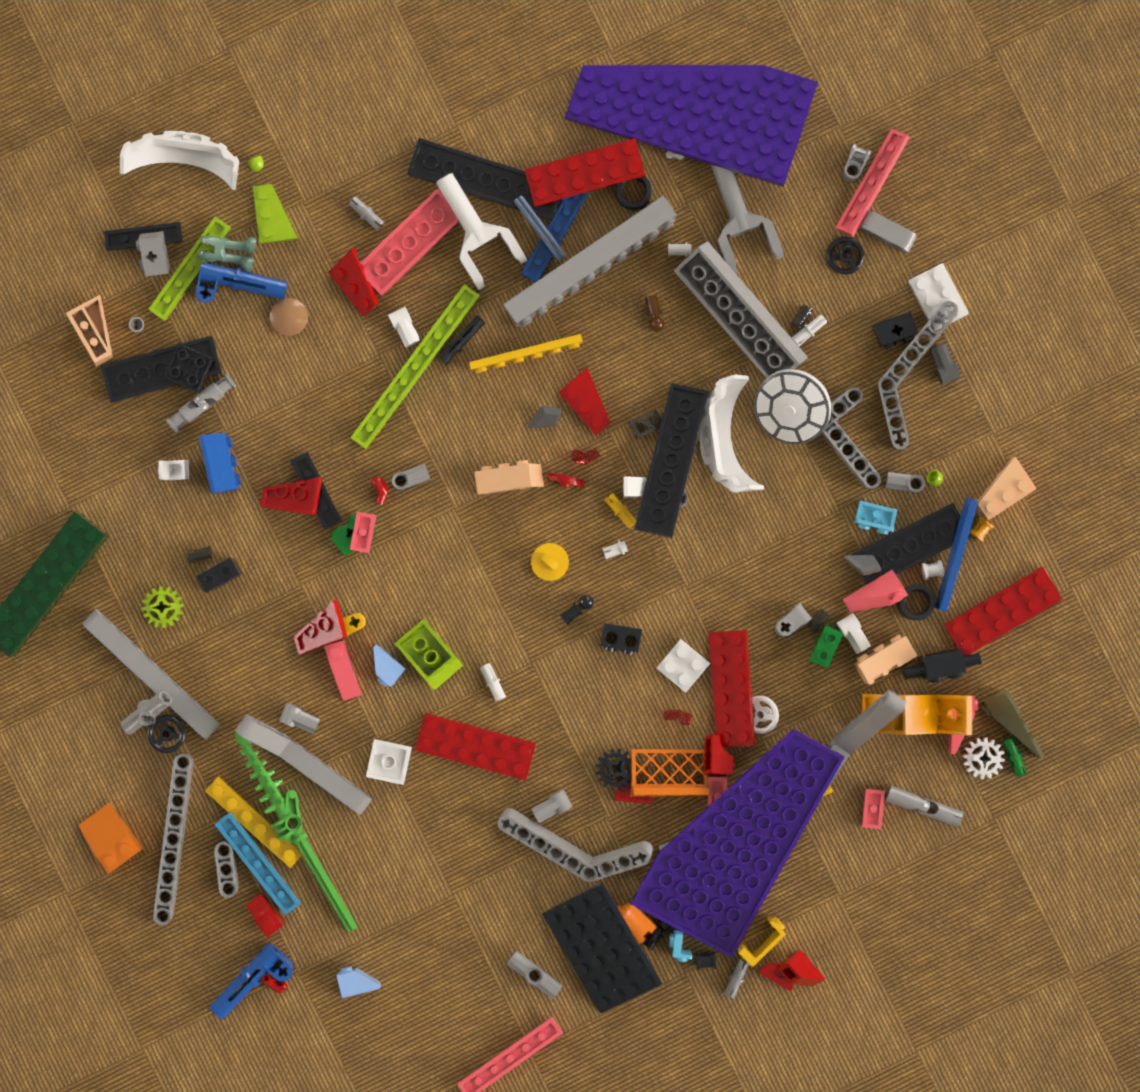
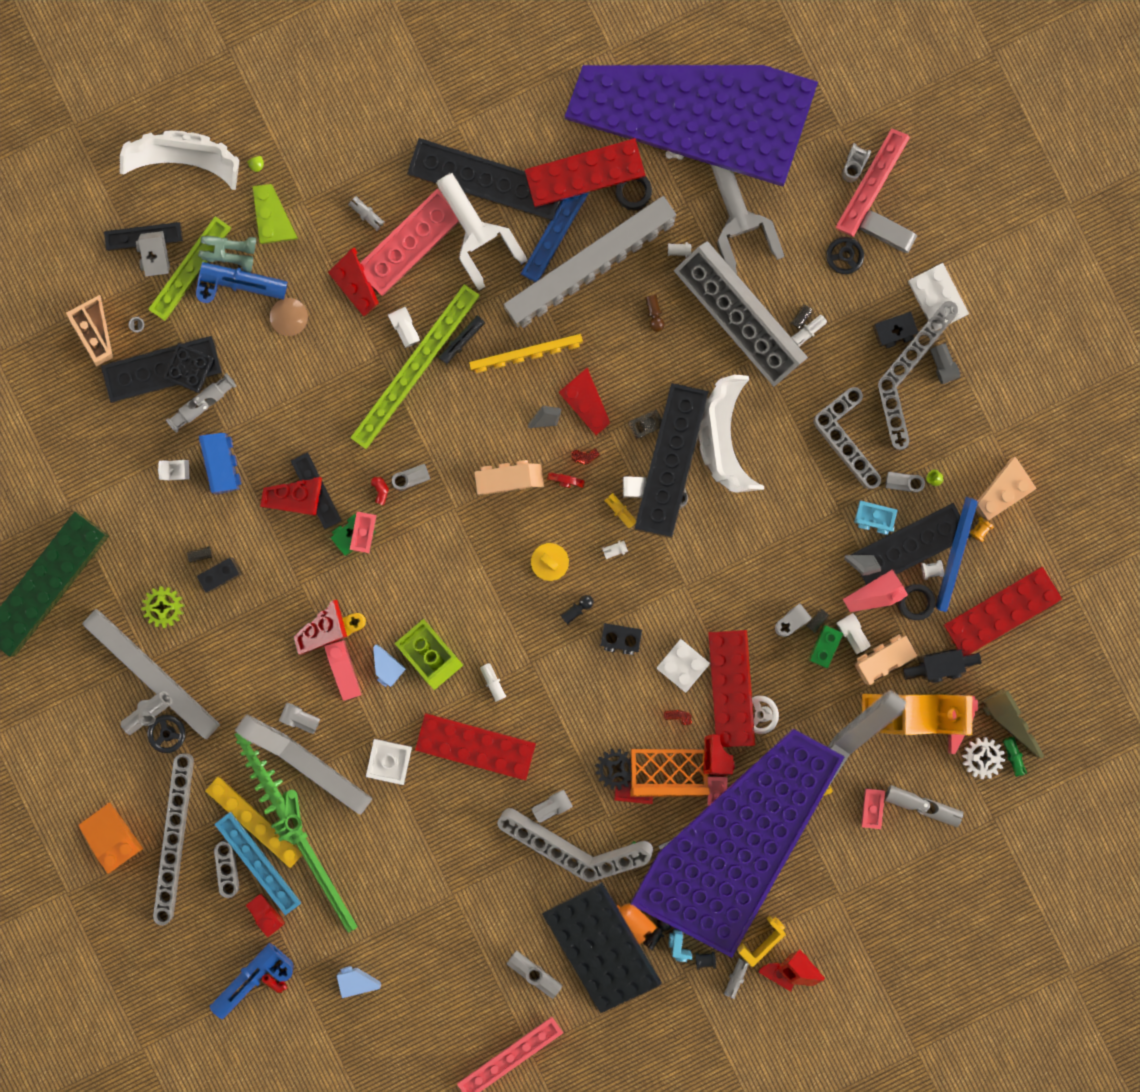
sand blue axle [514,196,566,261] -> none
white dish [754,369,831,444] -> none

